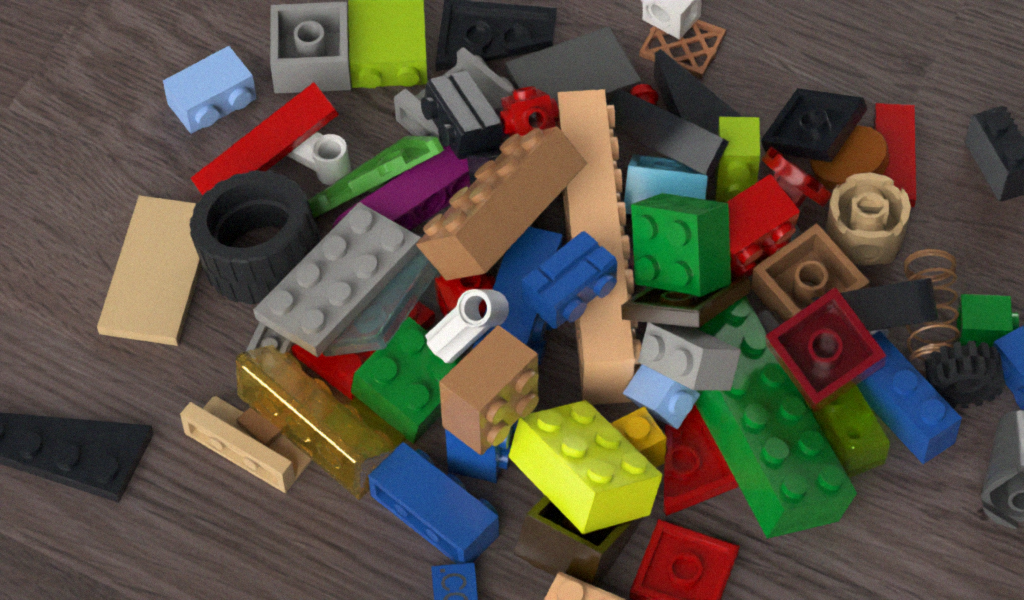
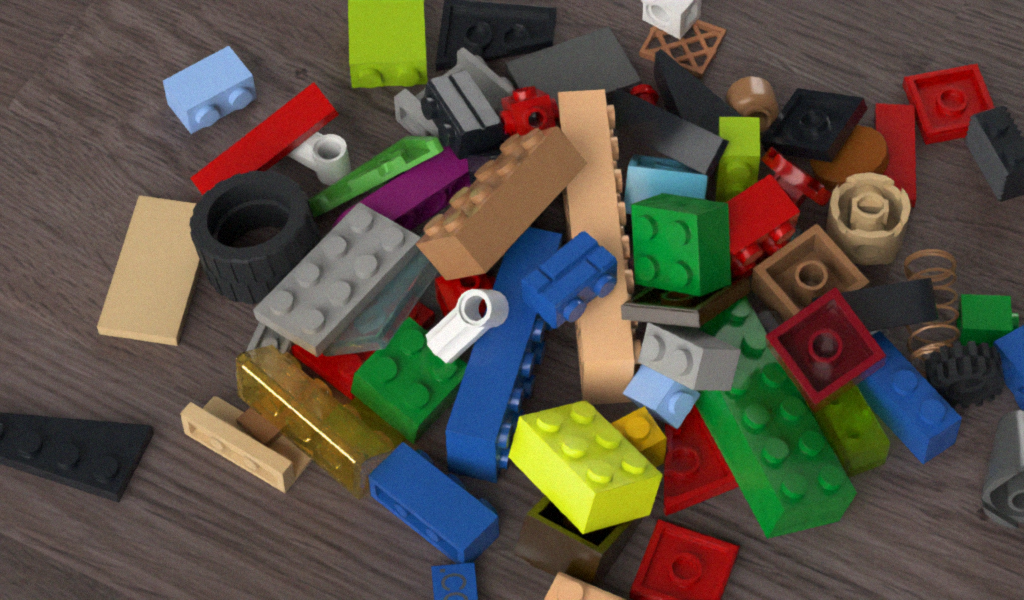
light grey brick [270,1,351,94] -> none
medium nougat brick [439,325,539,456] -> none
none -> medium nougat head [725,76,779,132]
none -> red tile [902,63,995,145]

